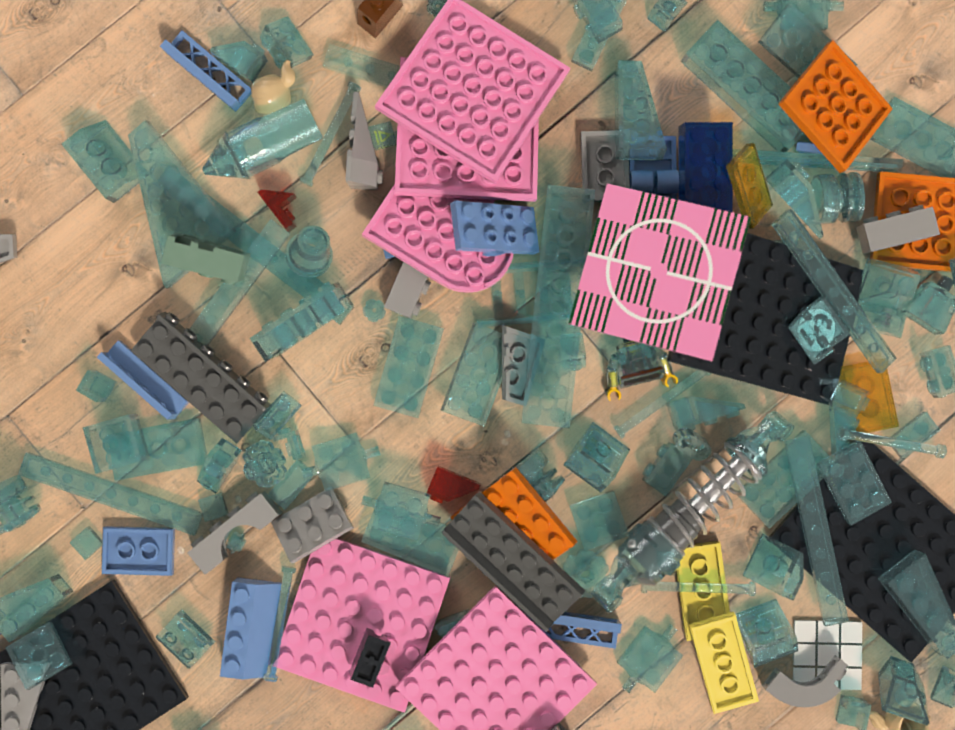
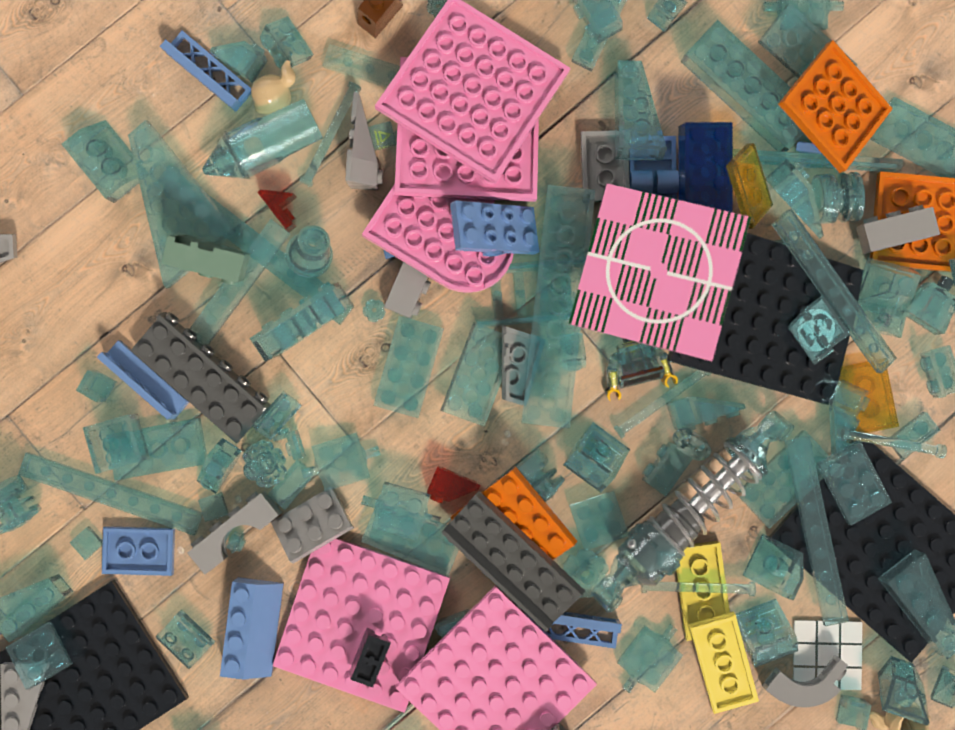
clear light blue bar [263,566,296,682] -> none

